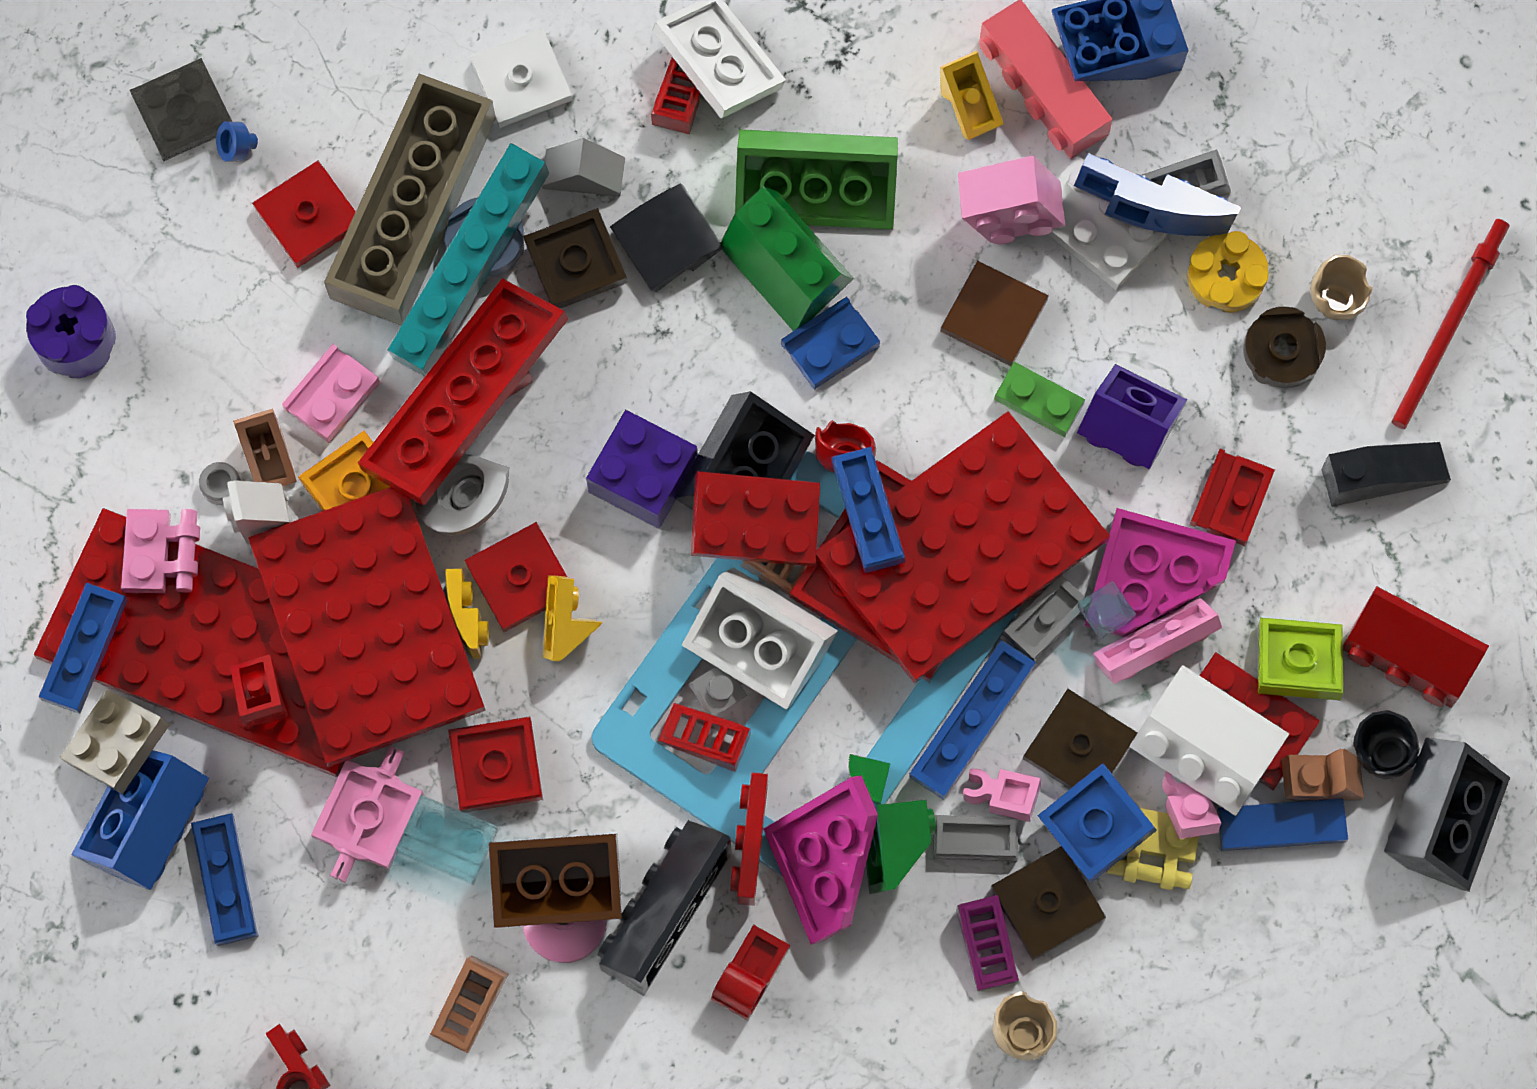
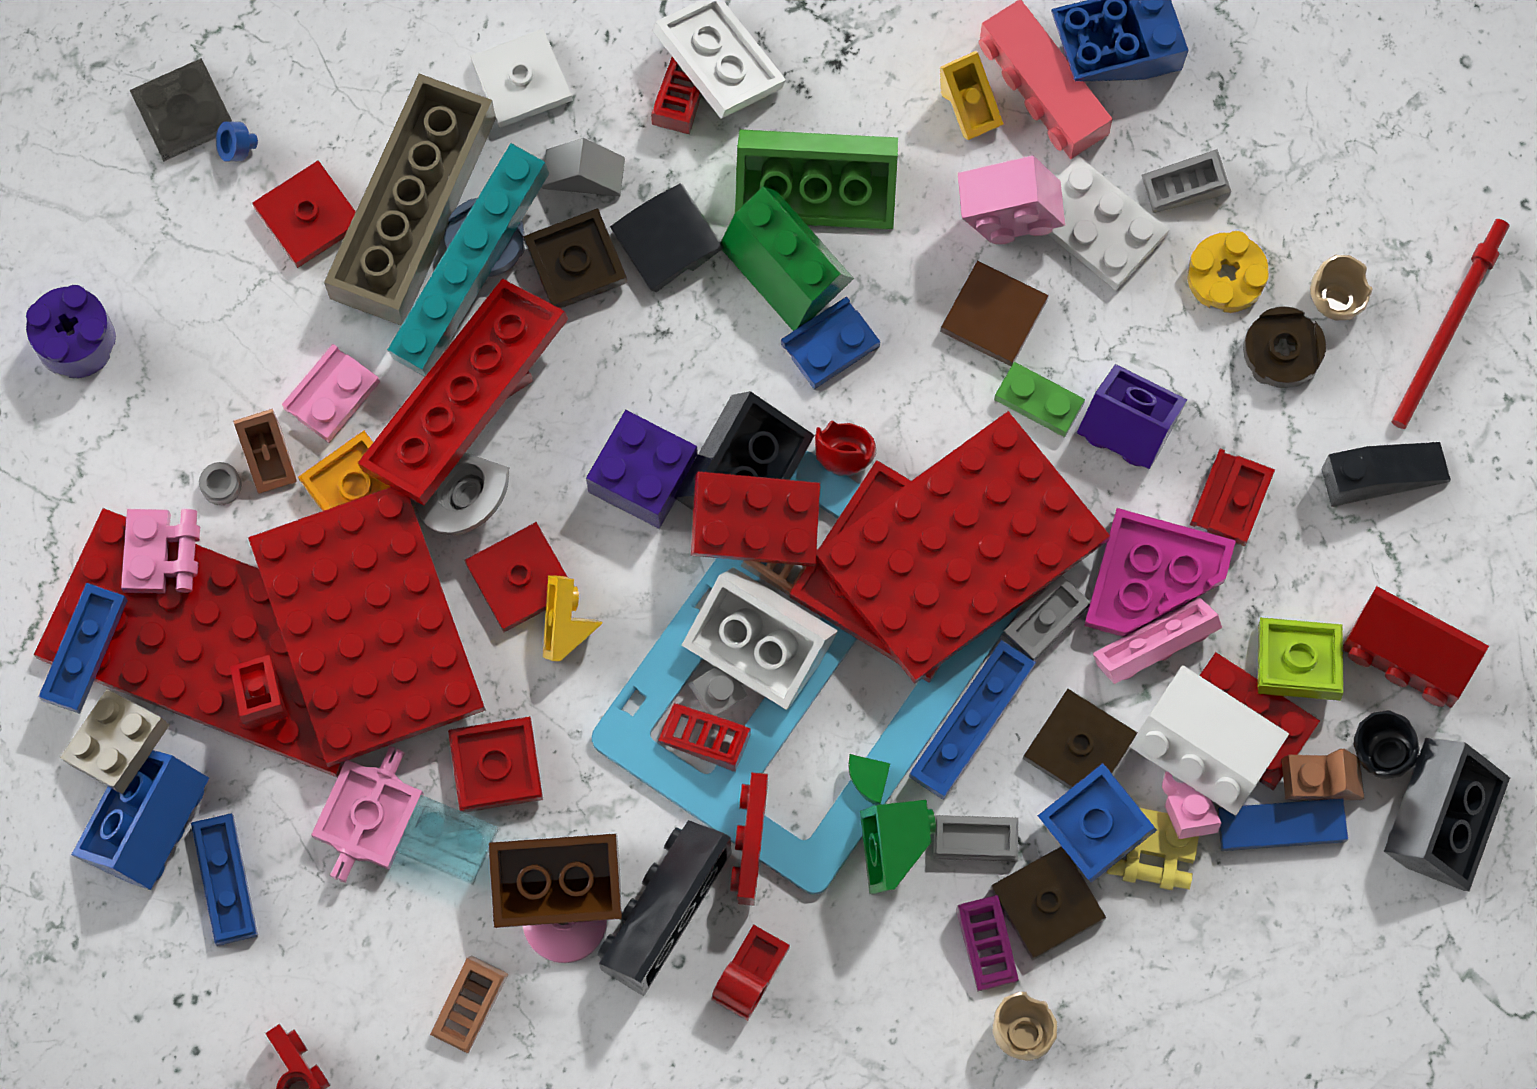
white slope [223,480,292,544] -> none
yellow slope [445,569,489,659] -> none
dark pink plate [763,775,878,945] -> none
blue tile [831,447,905,573] -> none
bright pink plate [963,769,1041,822] -> none
slope [1074,153,1241,236] -> none
clear light blue plate [1077,581,1136,640] -> none

